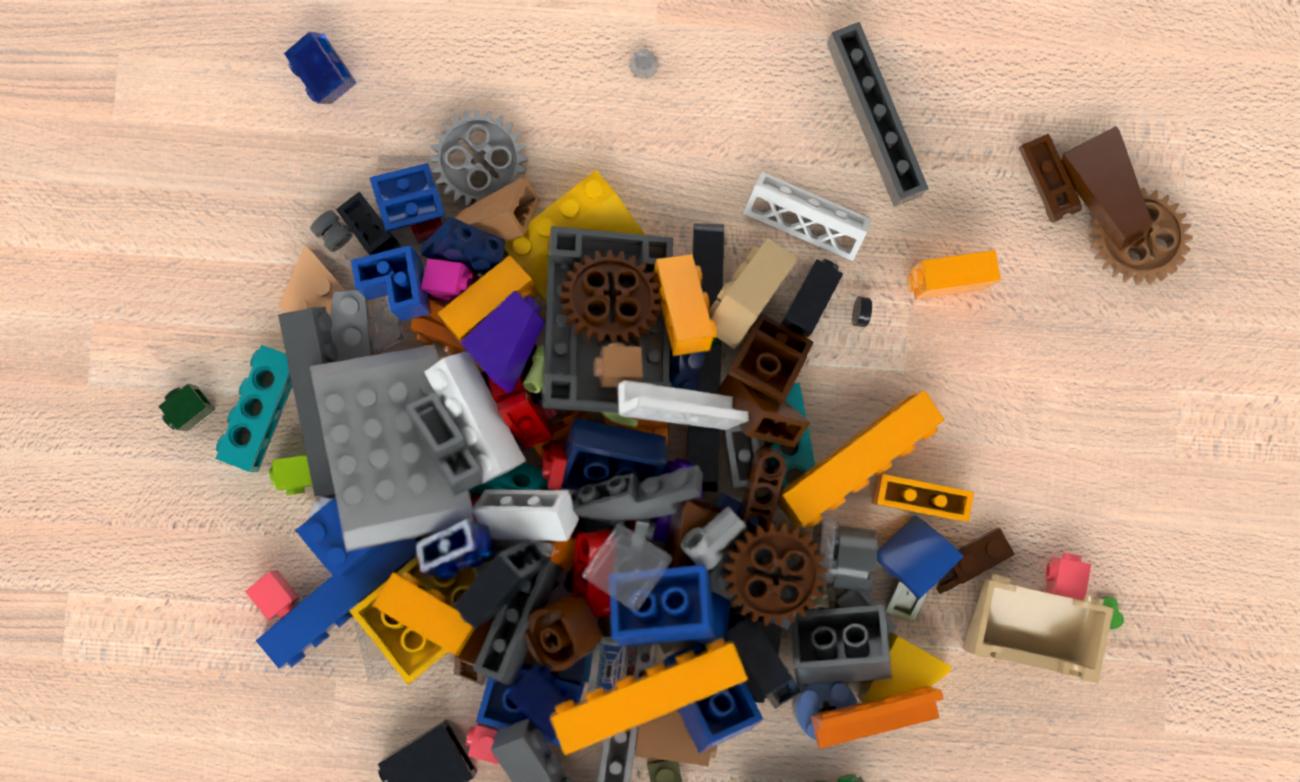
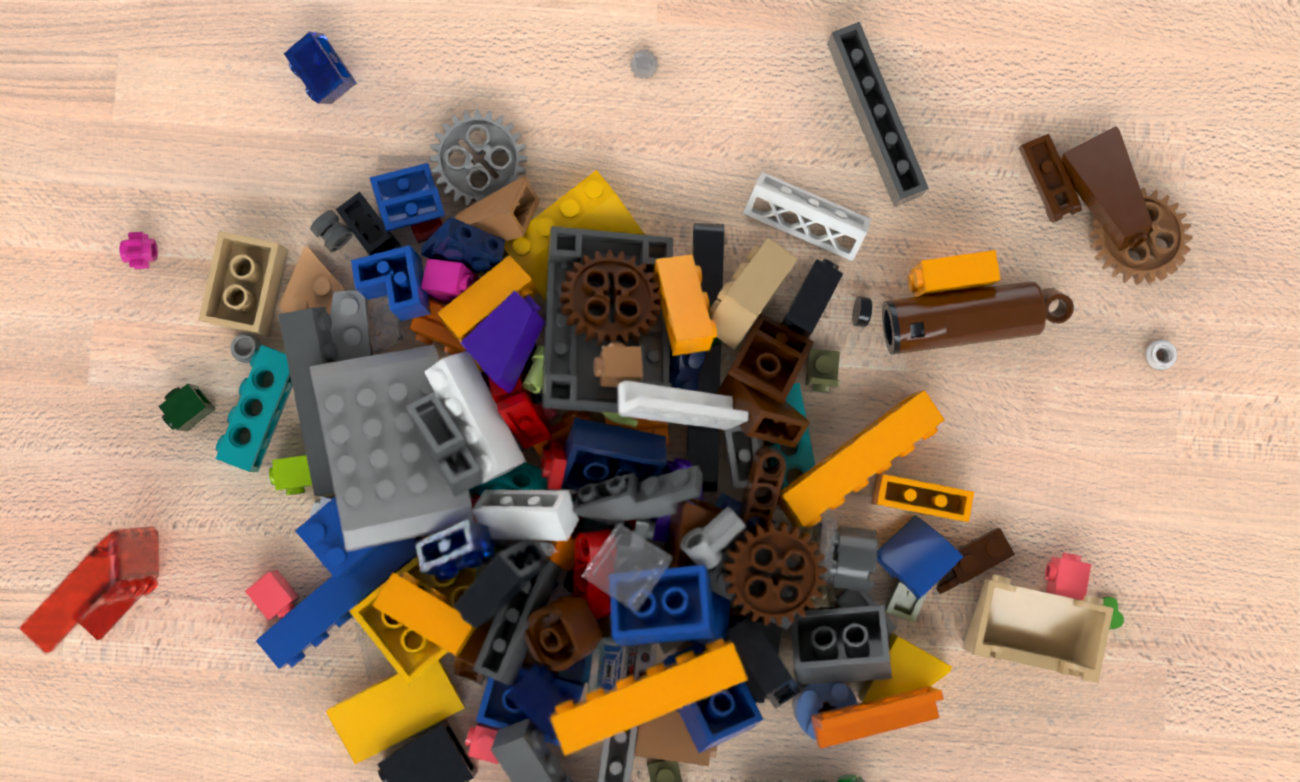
none -> clear red windscreen [20,526,159,654]
none -> dark pink gear [119,232,158,270]
none -> tan brick [198,231,288,337]
none -> light grey plate [231,333,262,363]
none -> yellow tile [326,659,465,765]
none -> olive bracket [805,349,840,393]
none -> reddish brown piece [882,282,1074,355]
none -> white plate [1145,340,1177,370]

